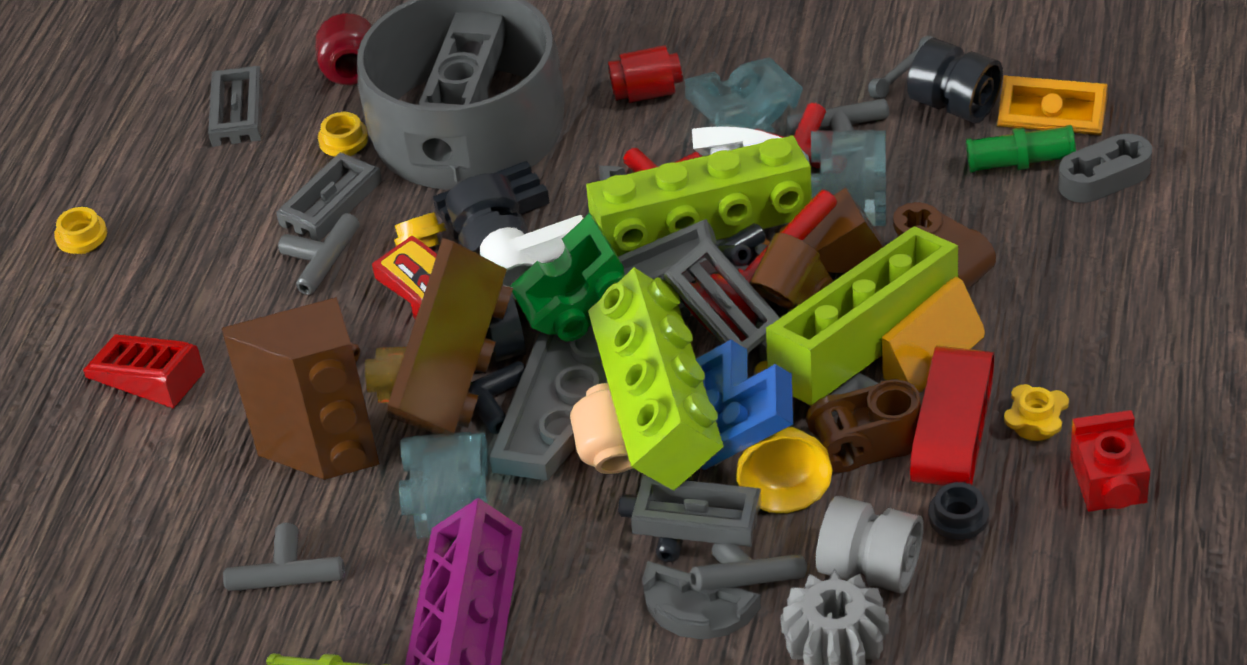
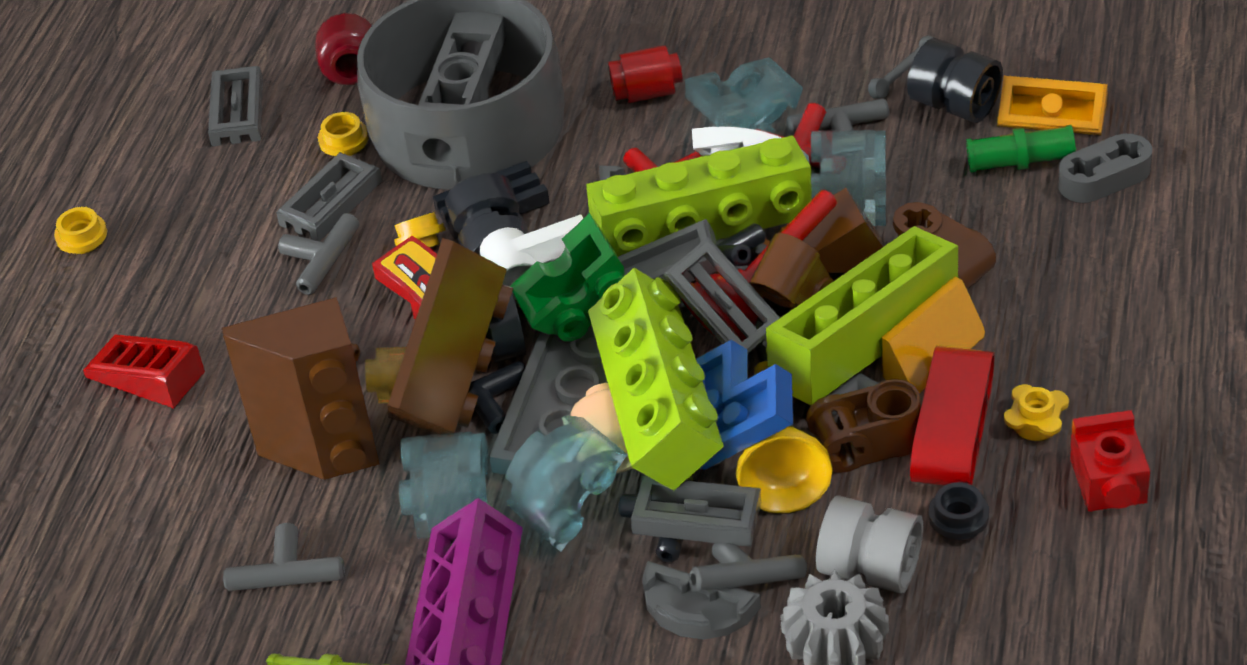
none -> clear light blue cylinder [505,415,628,552]

